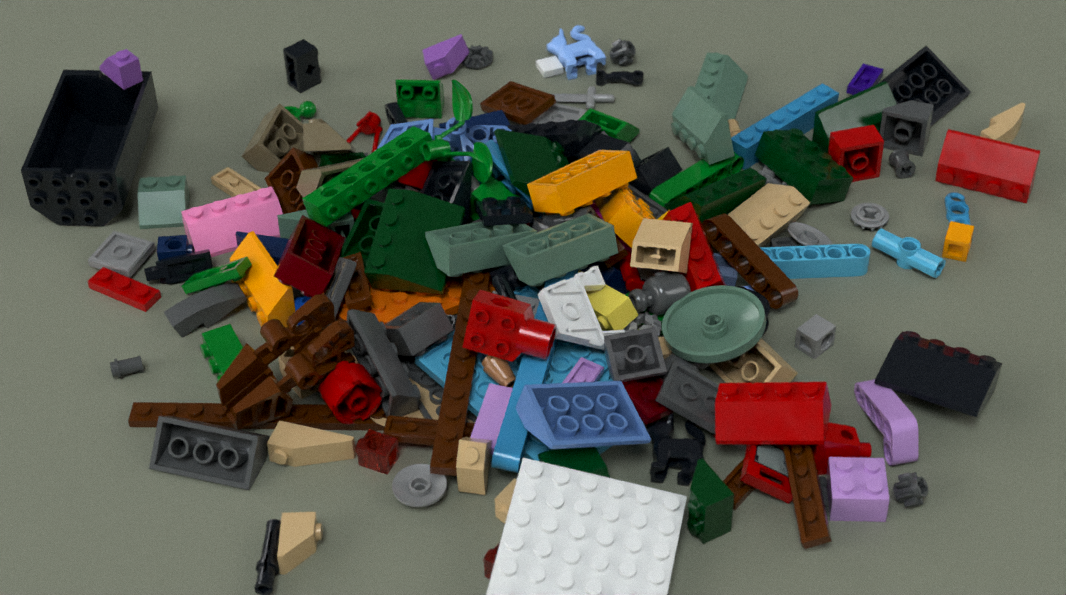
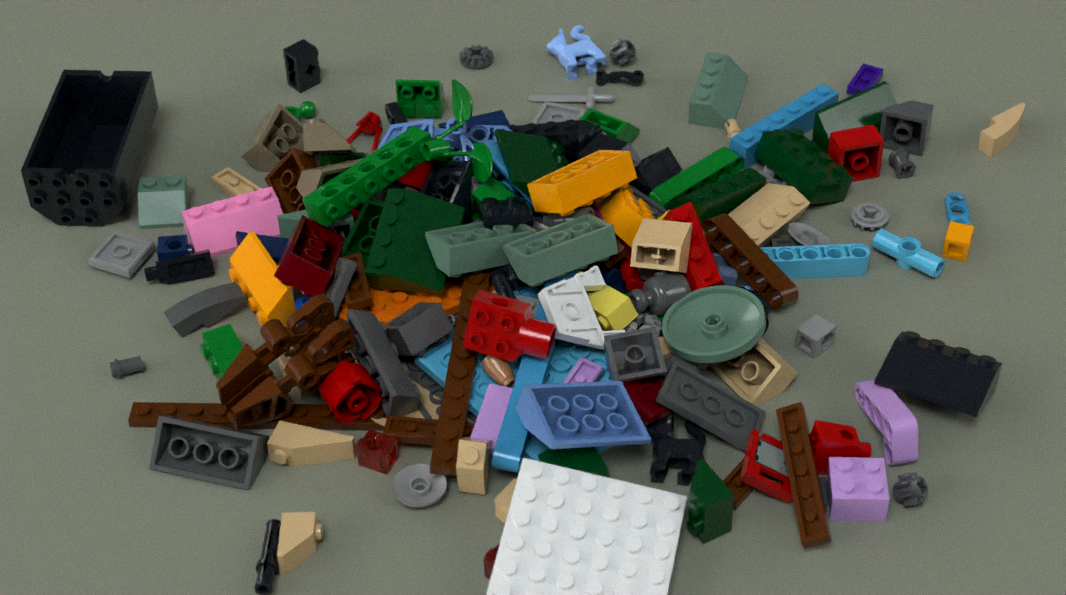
red plate [87,267,161,312] -> none
medium lavender slope [99,49,143,90] -> none
green plate [181,257,252,294] -> none
medium lavender slope [422,34,470,80] -> none
reddish brown plate [480,81,556,125] -> none
white tile [536,56,564,78] -> none
sand green slope [671,86,734,165] -> none
red slope [715,382,831,445] -> none
black slope [878,45,971,127] -> none
red slope [935,129,1040,204] -> none

